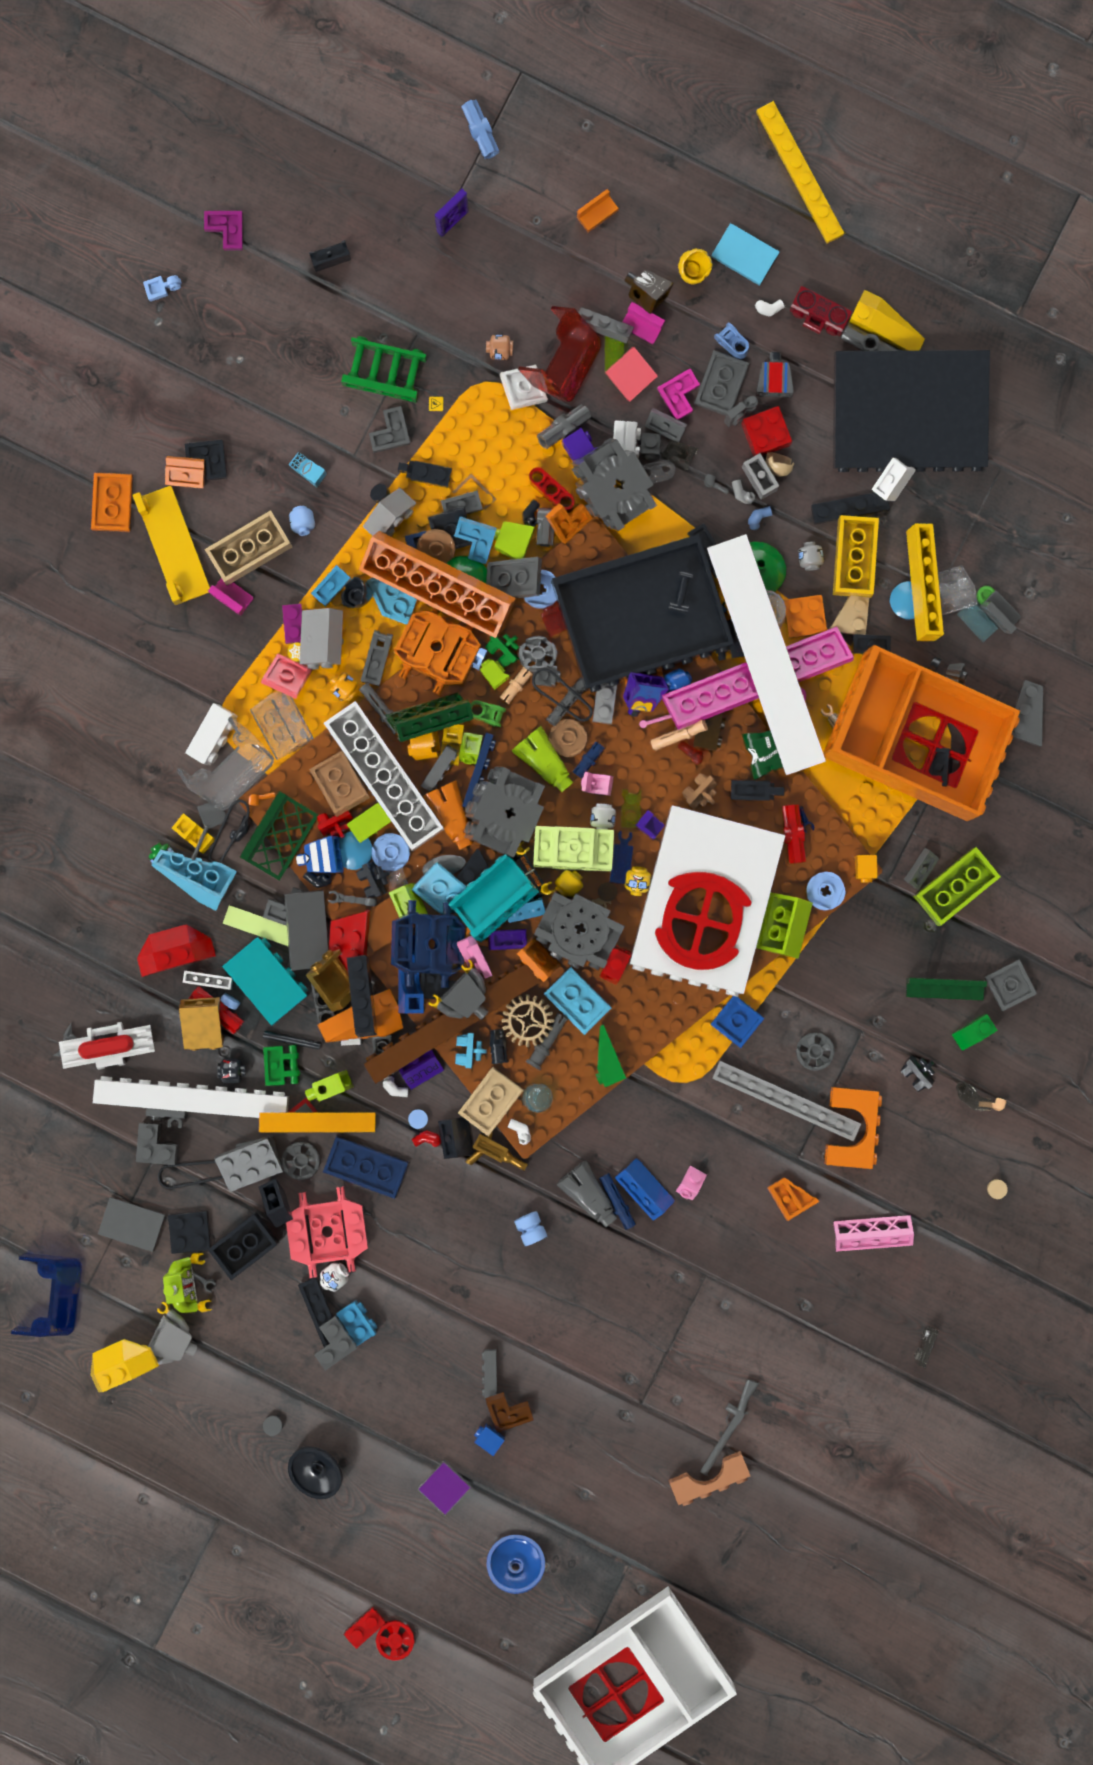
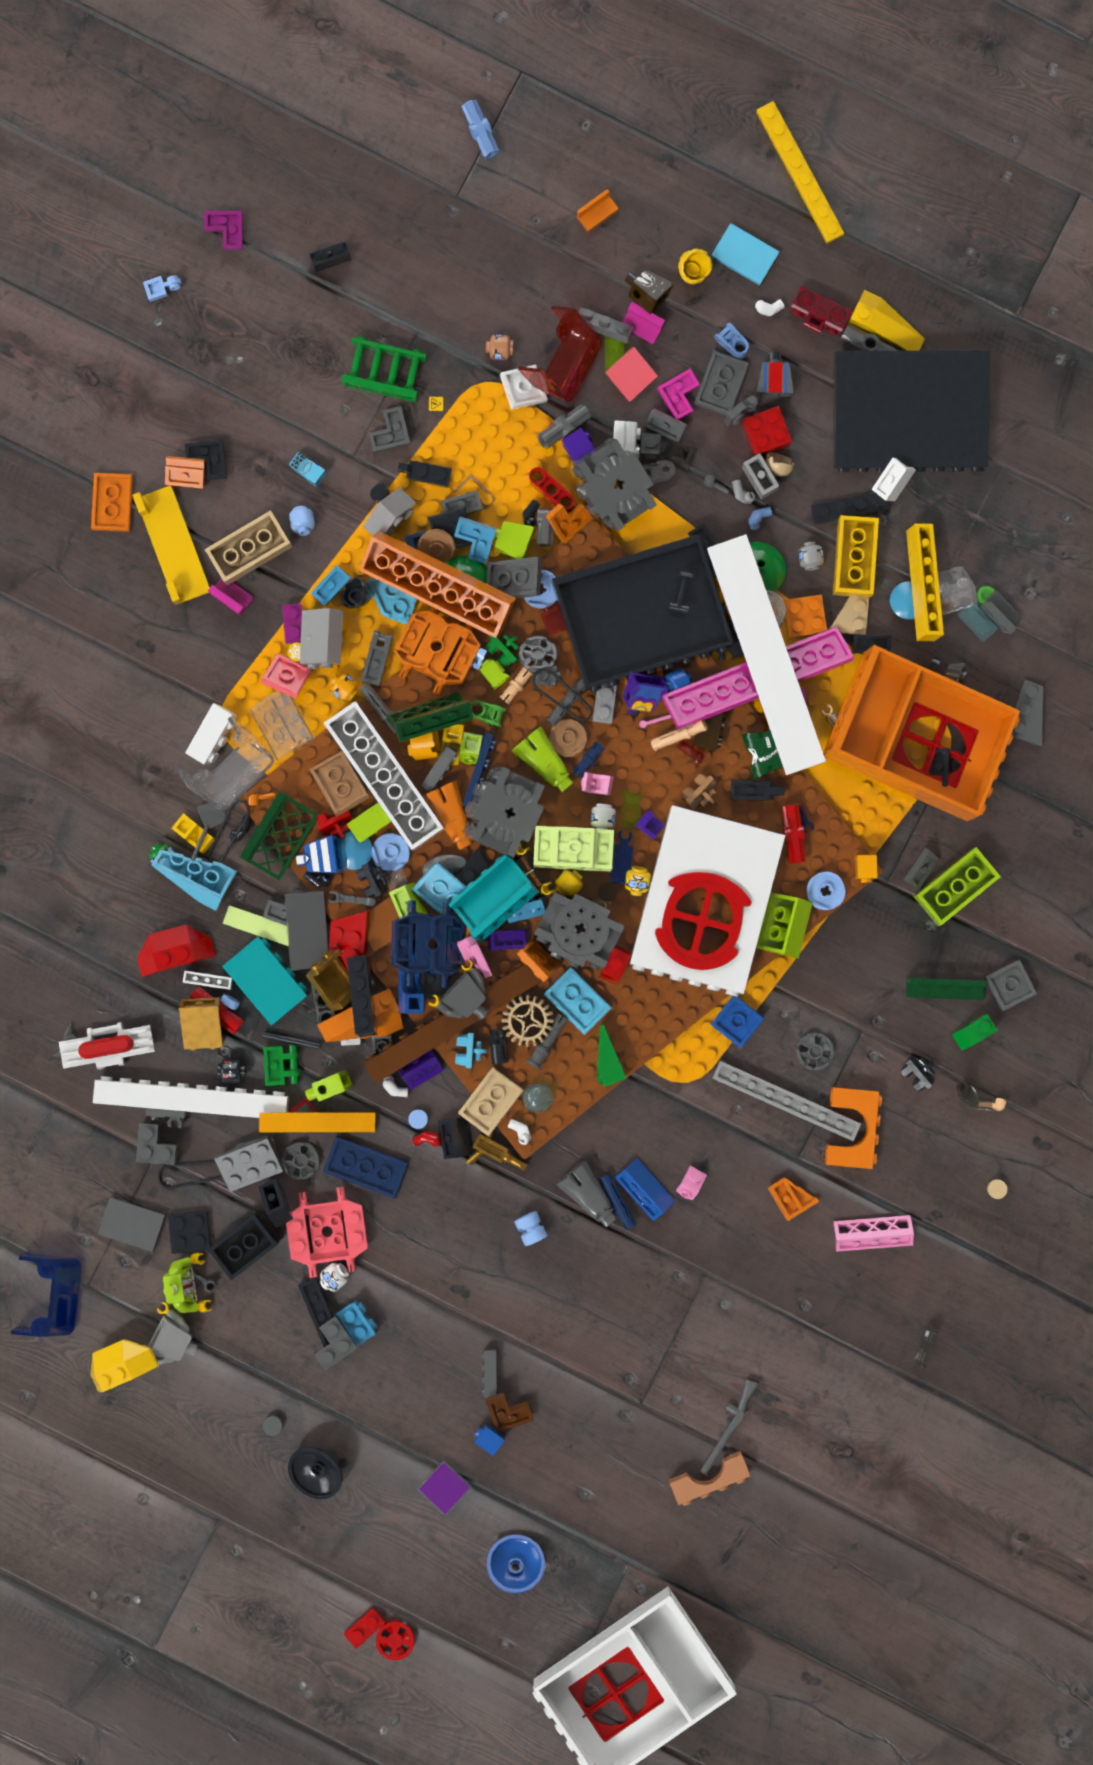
dark purple tile [435,188,469,237] -> none

